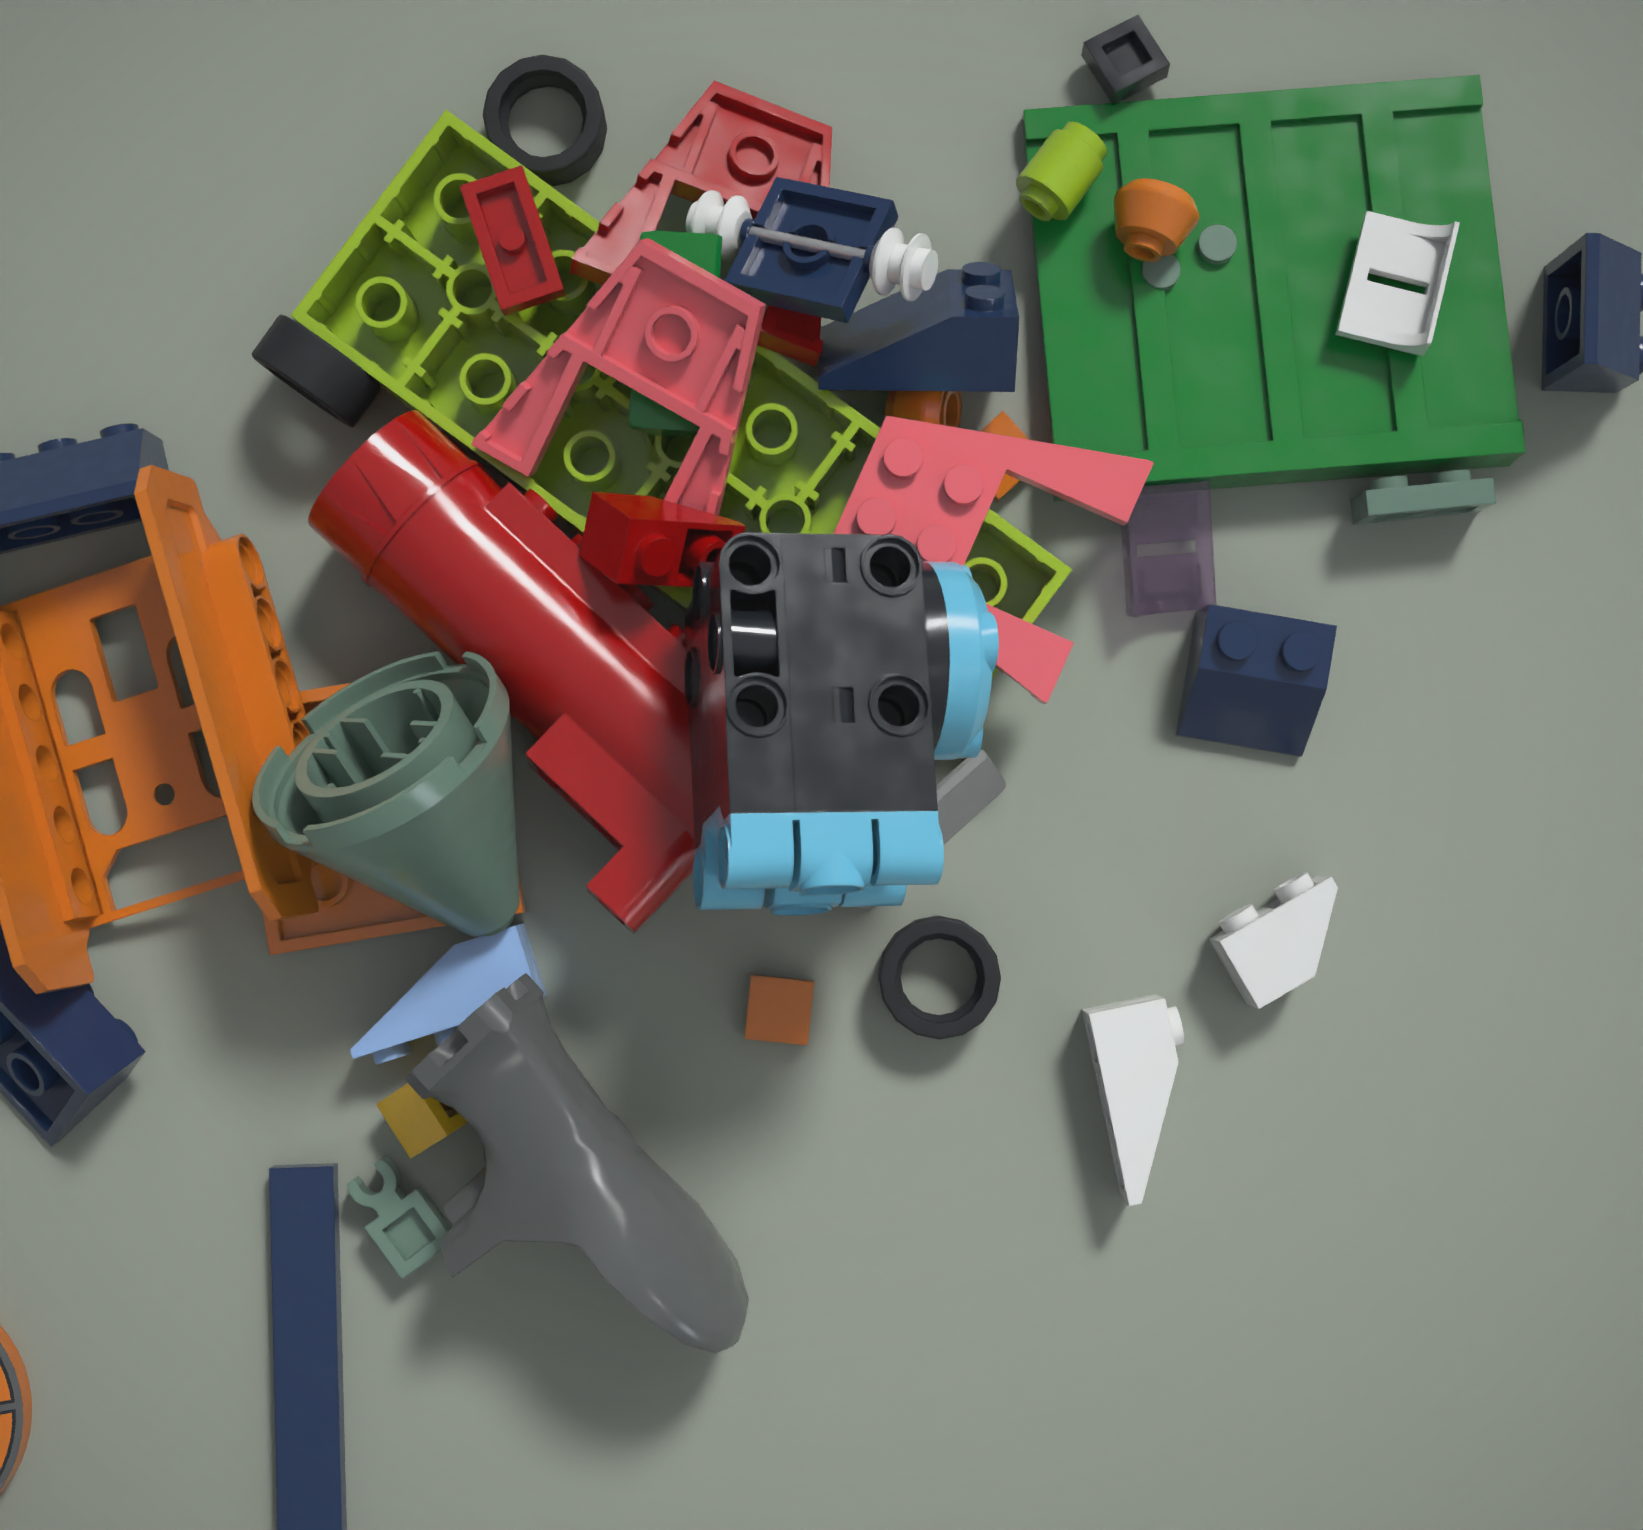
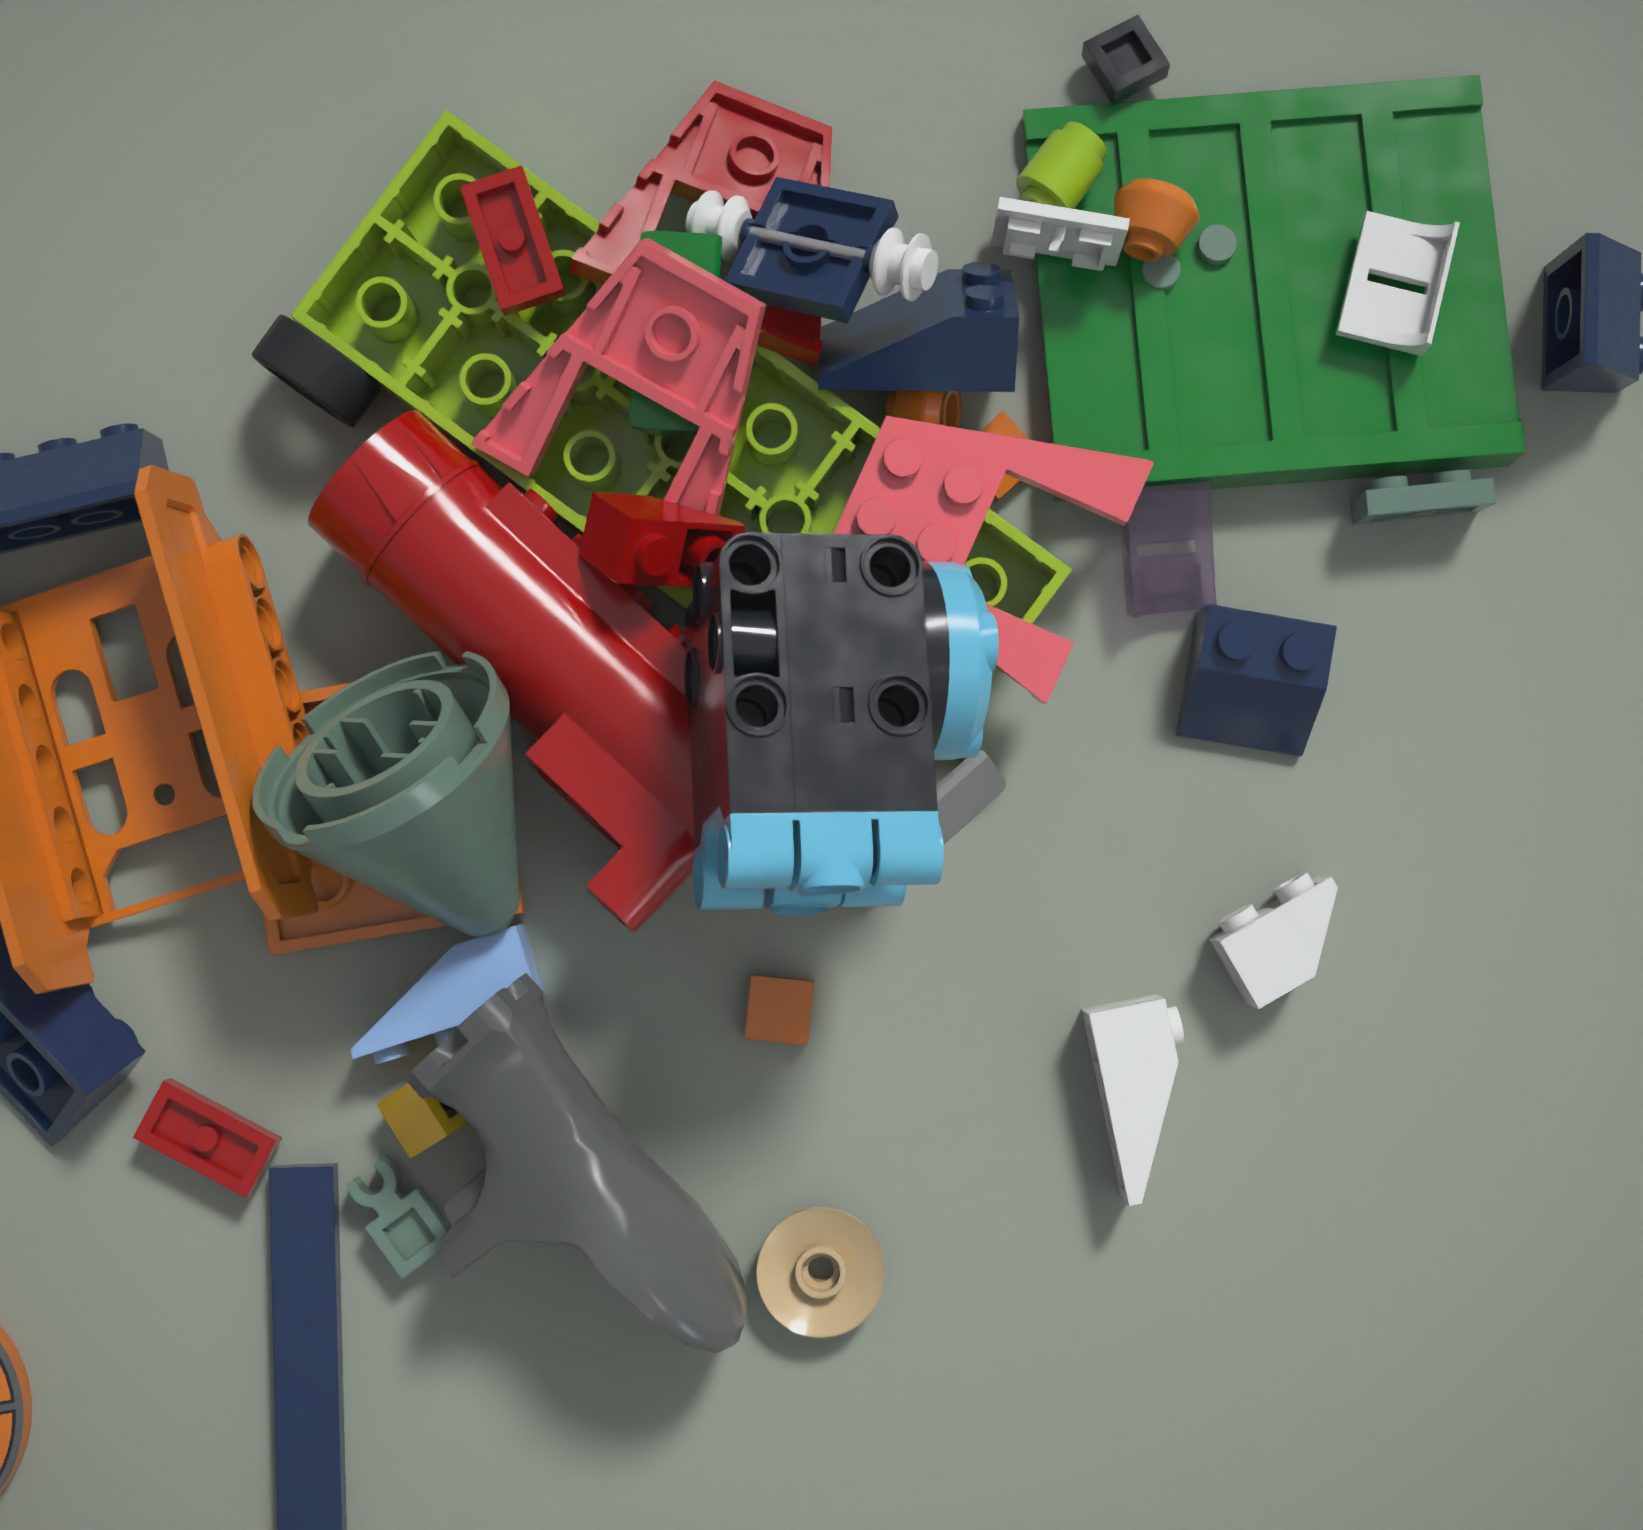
black tyre [482,54,607,187] -> none
black tyre [878,915,1001,1040] -> none
none -> red plate [133,1078,282,1198]
none -> tan dish [756,1207,885,1338]
none -> white piece [991,197,1130,271]

